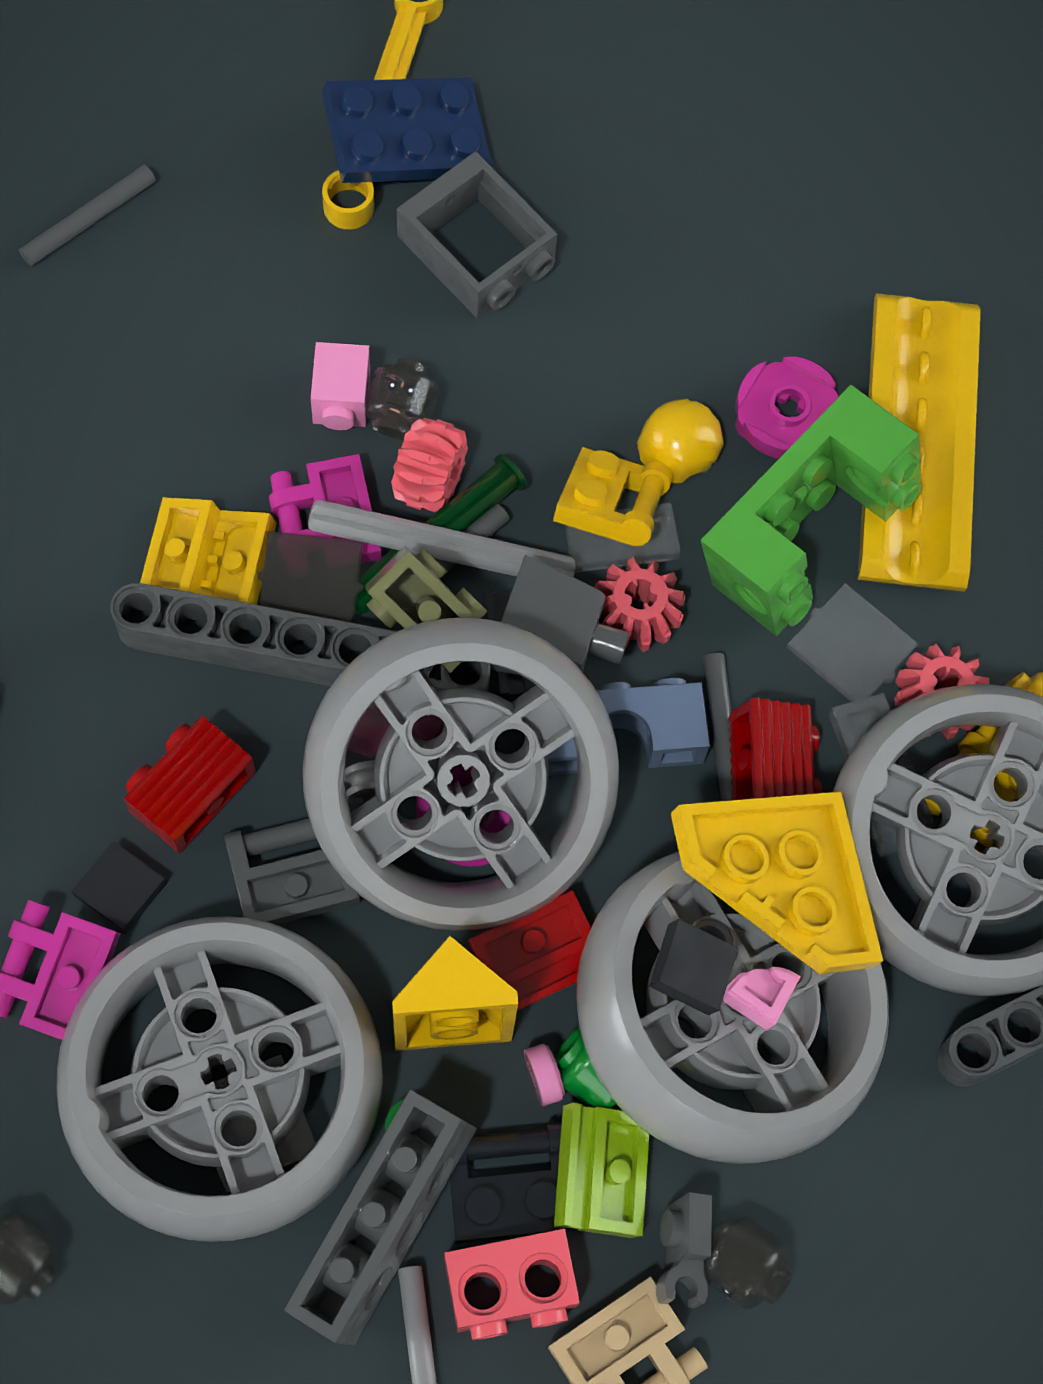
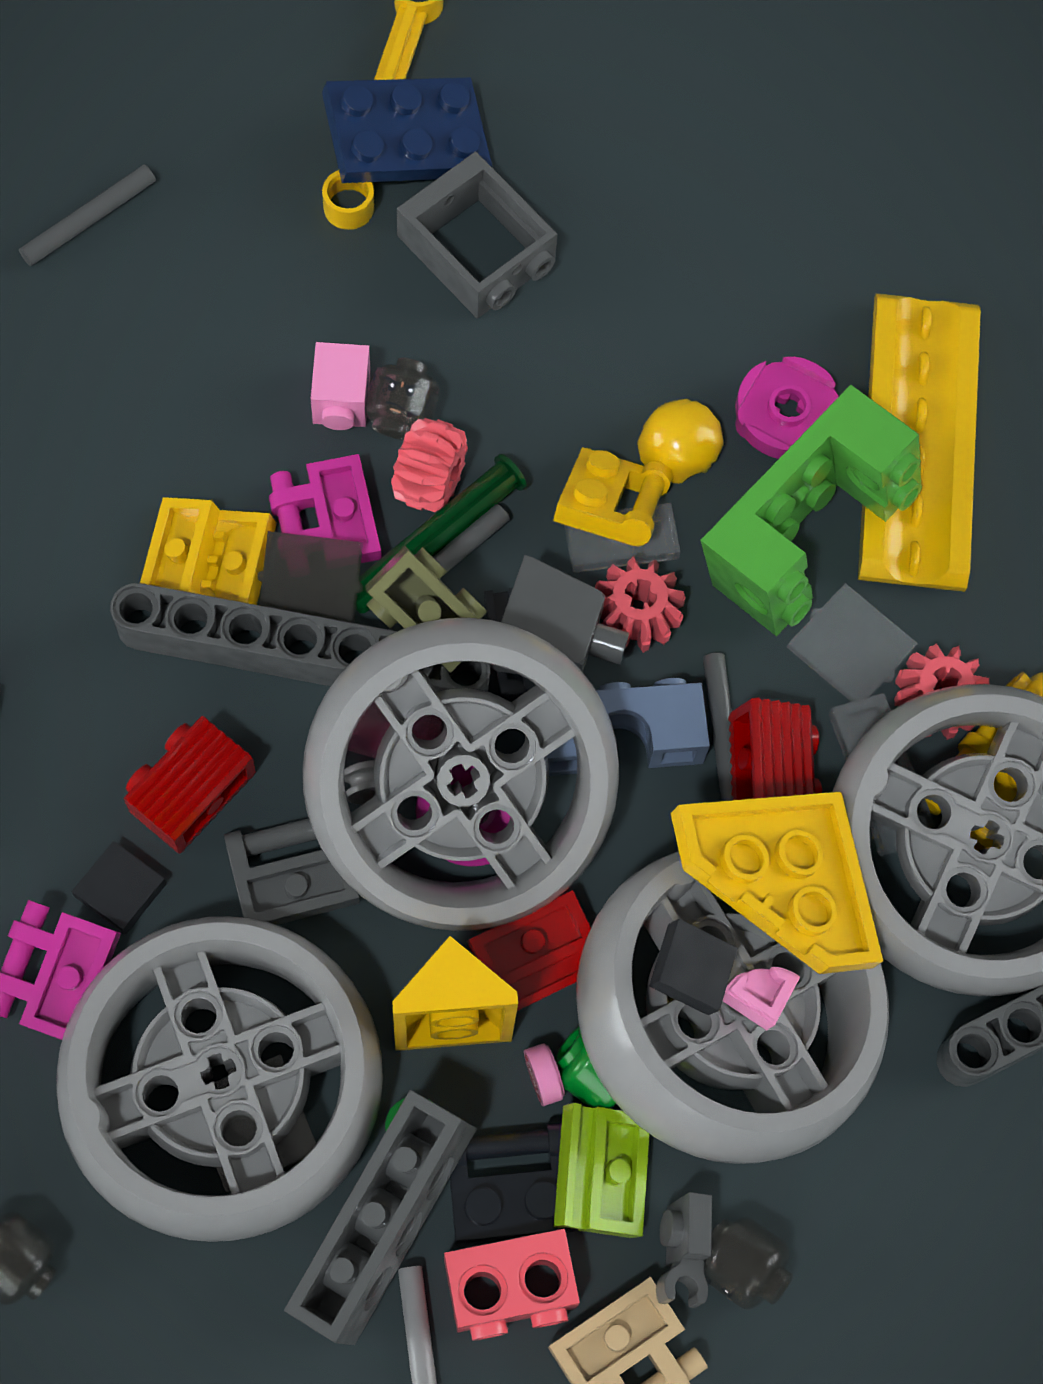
light grey axle [308,500,575,577] -> none

